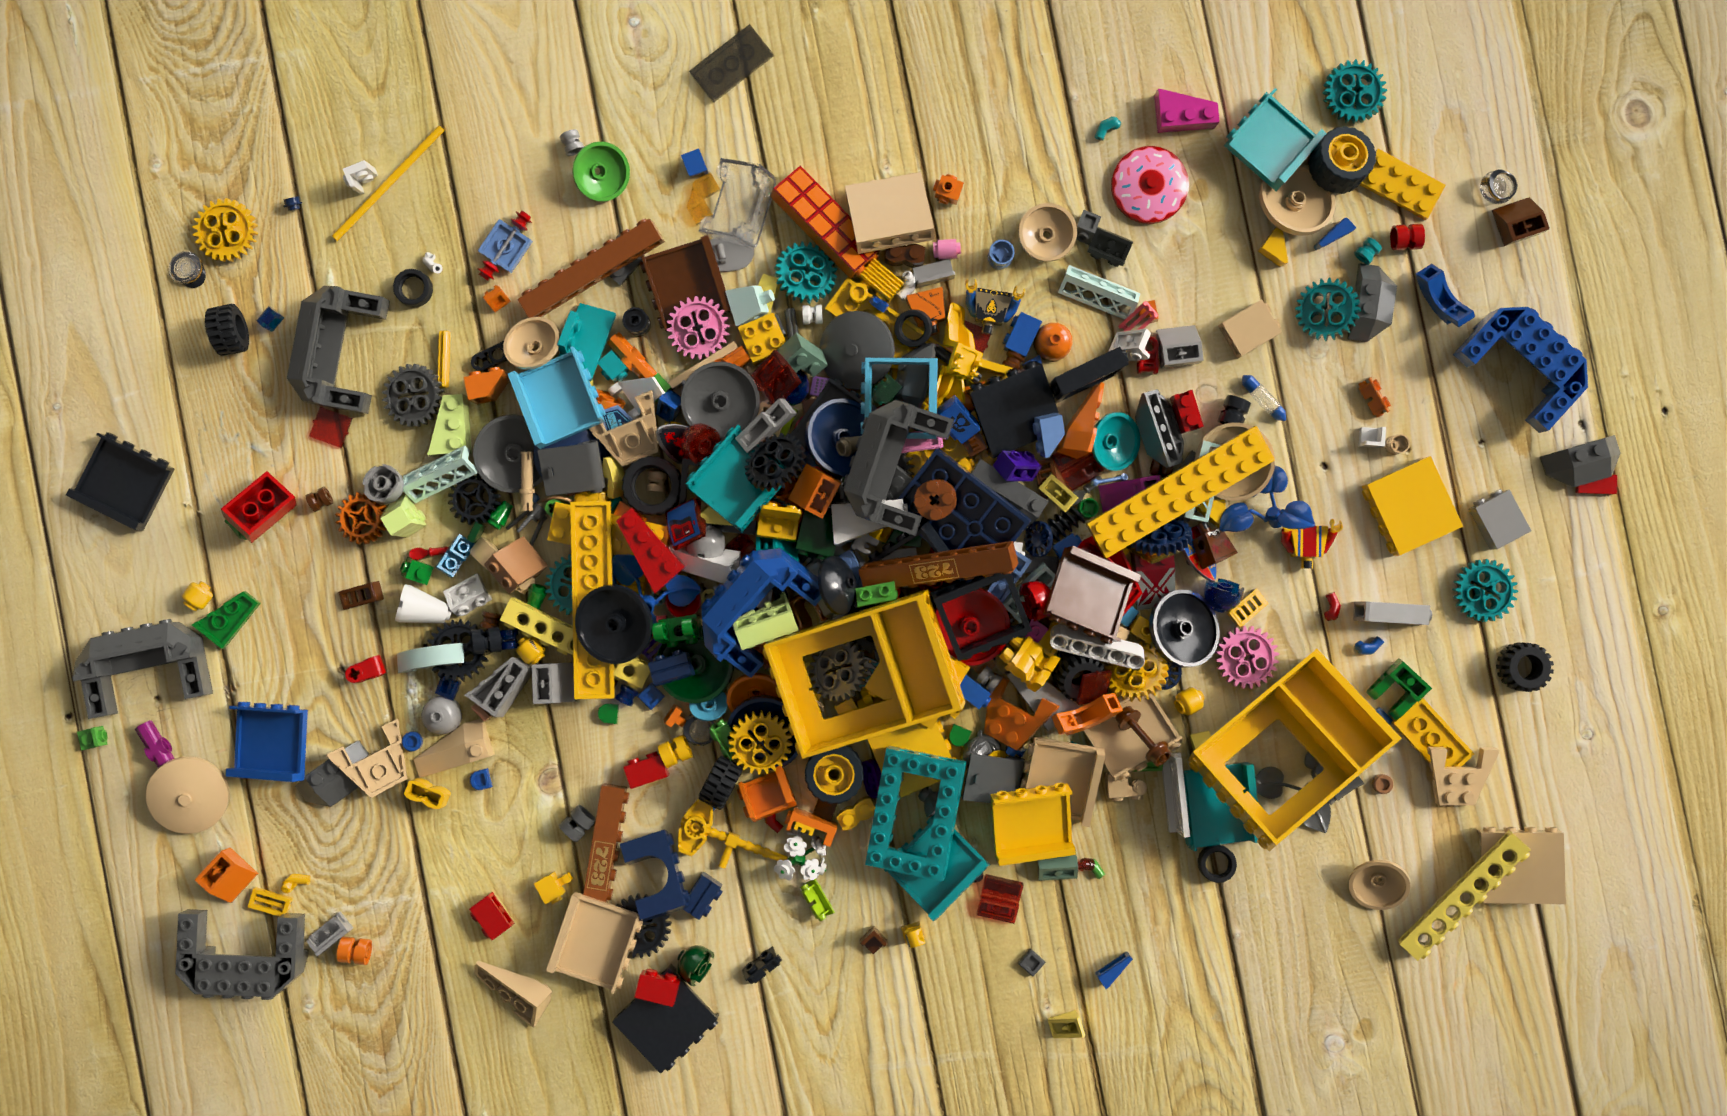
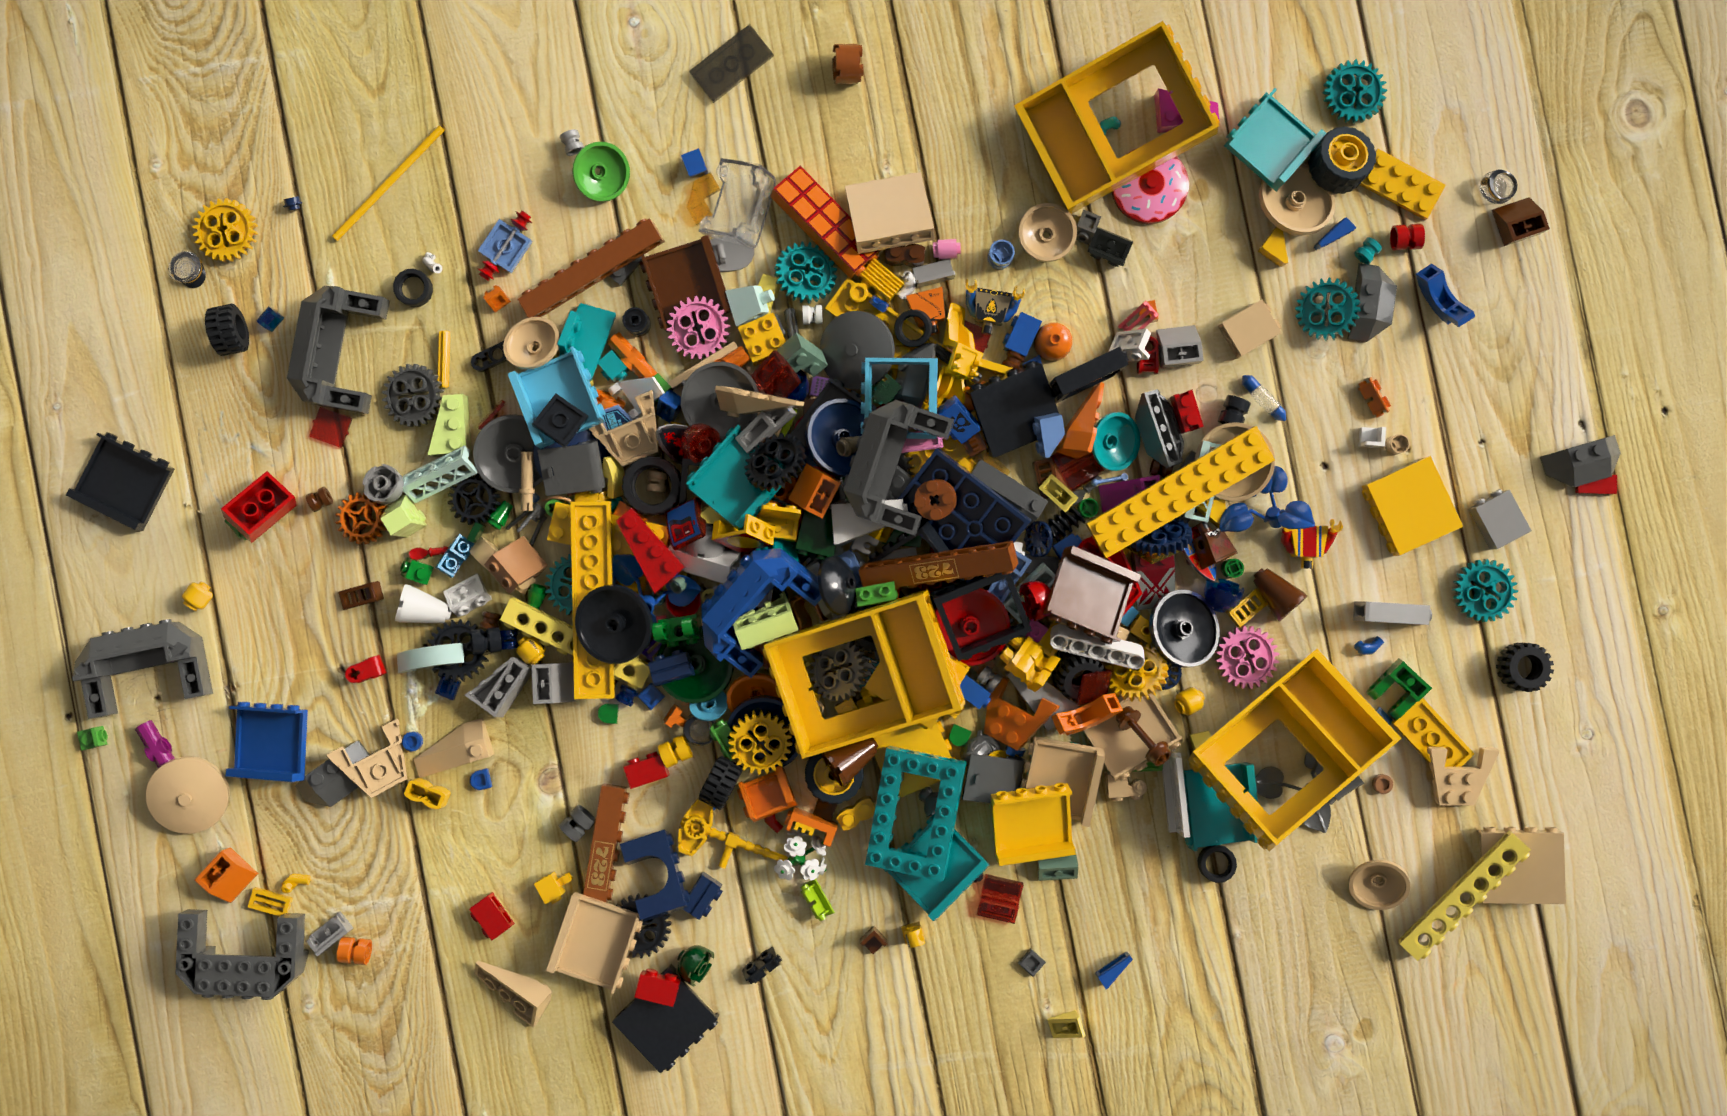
green wing [192,591,261,649] -> none
white bracket [343,160,378,194] -> none
light grey cylinder [421,696,462,735] -> none
orange slope [464,367,510,405] -> none
nougat tile [471,703,493,721] -> none
dark purple plate [862,759,881,799] -> none
orange brick [933,174,964,205] -> none
dark purple brick [993,450,1042,481] -> none
light aqua fence [1058,265,1140,319] -> none
clear red arm [1078,858,1105,879] -> none
red arm [1324,592,1341,621] -> none
blue wedge [1453,307,1588,433] -> none
none -> clear red piece [477,400,506,430]
none -> black tile [532,394,589,448]
none -> sand green hinge [669,576,687,594]
none -> yellow panel [711,514,775,552]
none -> tan wedge [715,386,804,417]
none -> reddish brown cone [821,737,878,787]
none -> dark orange brick [832,44,864,84]
none -> yellow panel [1014,21,1220,214]
none -> green wheel [1221,559,1244,578]
none -> reddish brown cone [1253,568,1307,622]

